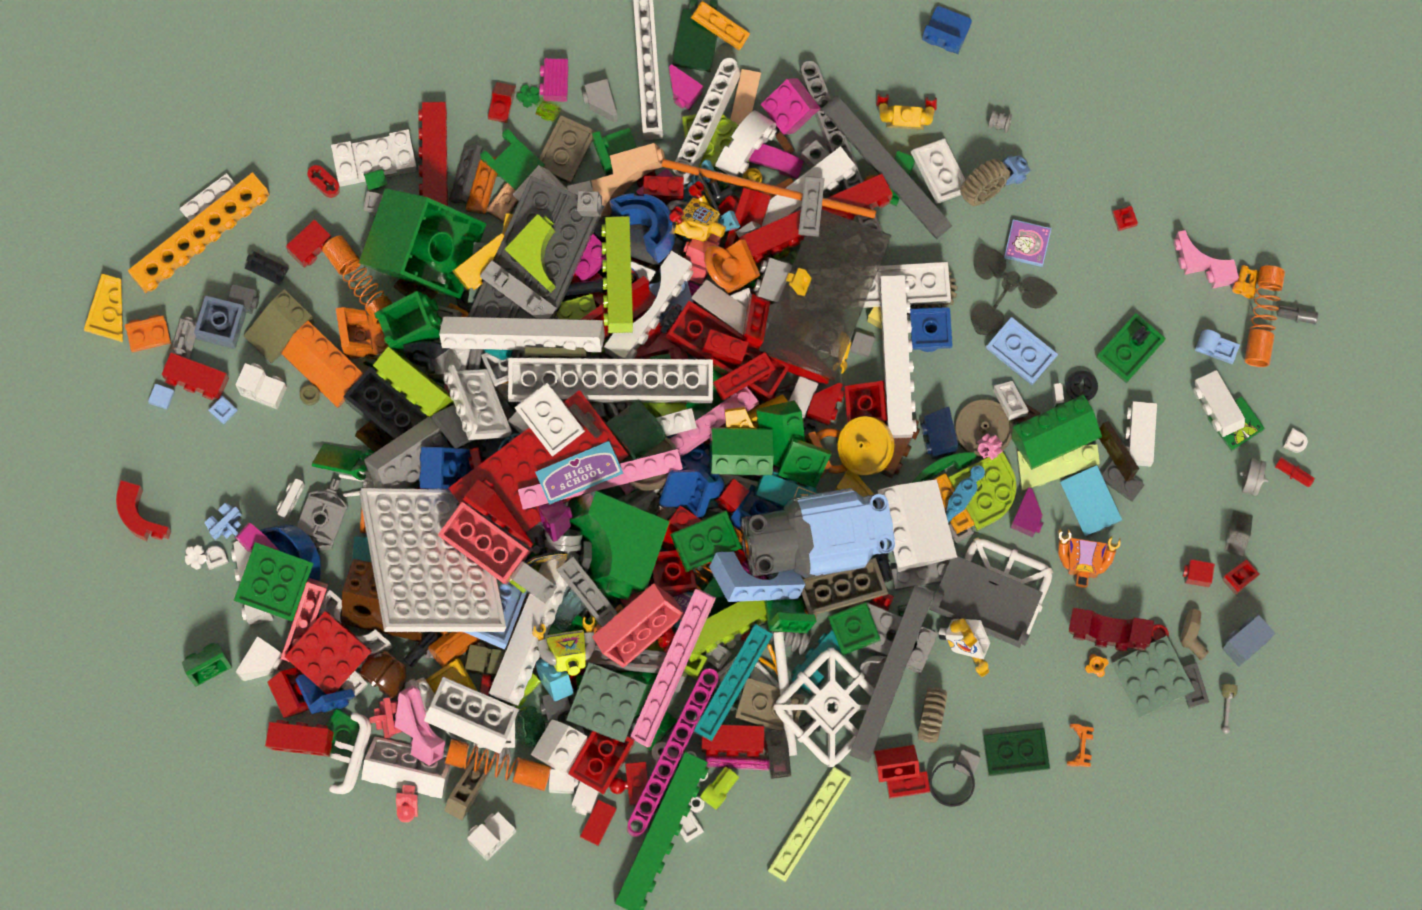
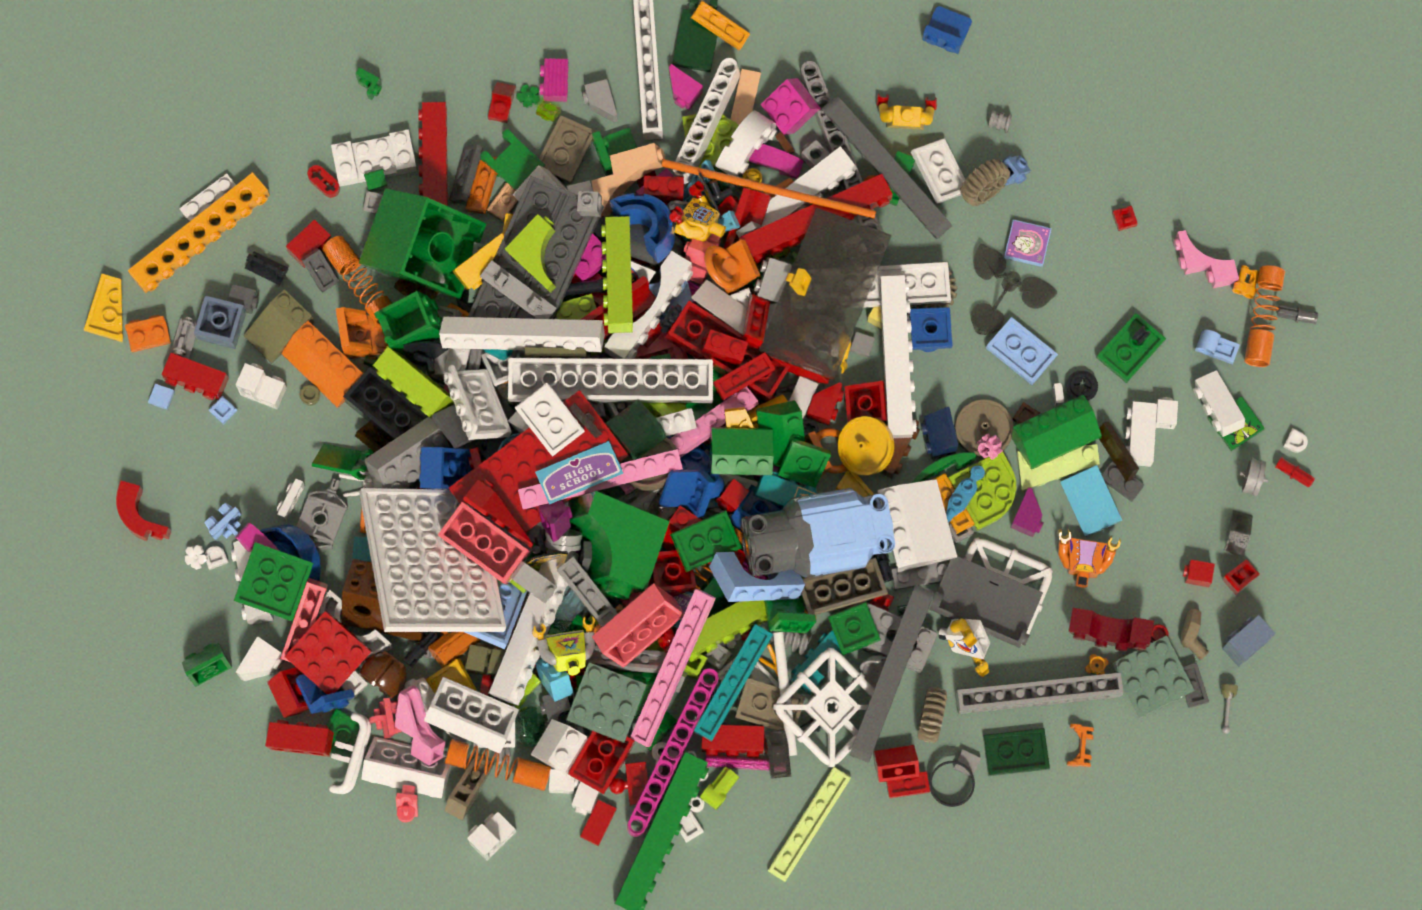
light grey tile [799,176,825,237] -> none
white plate [993,381,1028,420] -> none
none -> dark grey plate [301,248,339,293]
none -> green bracket [355,67,382,100]
none -> light grey brick [956,673,1124,714]
none -> white brick [1156,397,1178,429]

